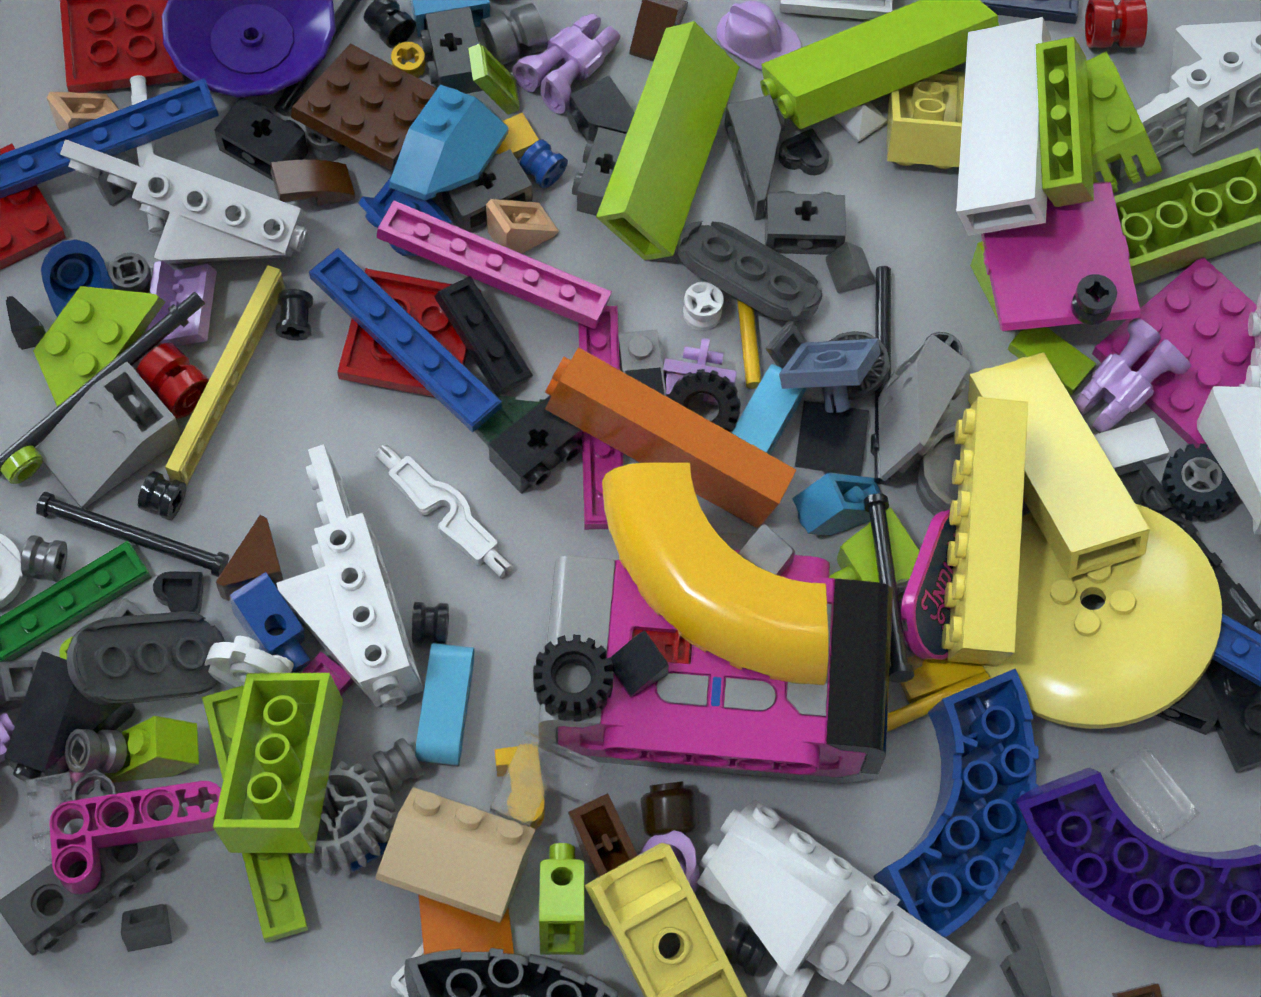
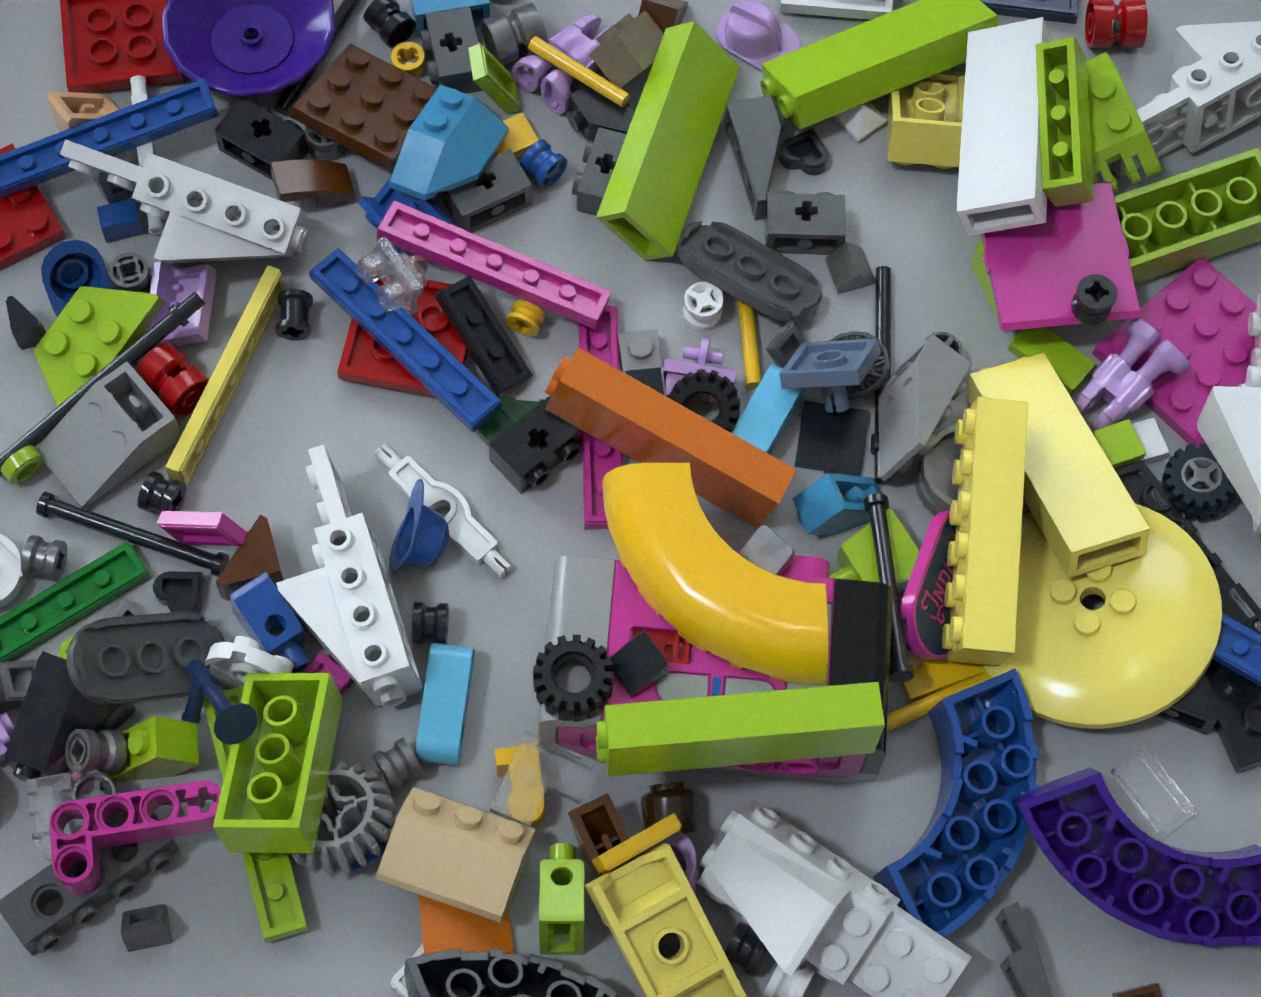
light nougat slope [486,199,559,254] -> none
none -> blue slope [97,198,144,242]
none -> dark pink tile [157,511,248,546]
none -> dark blue piece [181,660,258,745]
none -> clear hips [357,236,429,315]
none -> blue piece [389,479,450,572]
none -> yellow bush [505,300,545,337]
none -> yellow bar [528,36,630,107]
none -> dark tan brick [589,10,664,88]
none -> yellow tile [591,813,682,874]
none -> lime brick [595,682,885,777]
none -> lime tile [1092,419,1146,469]

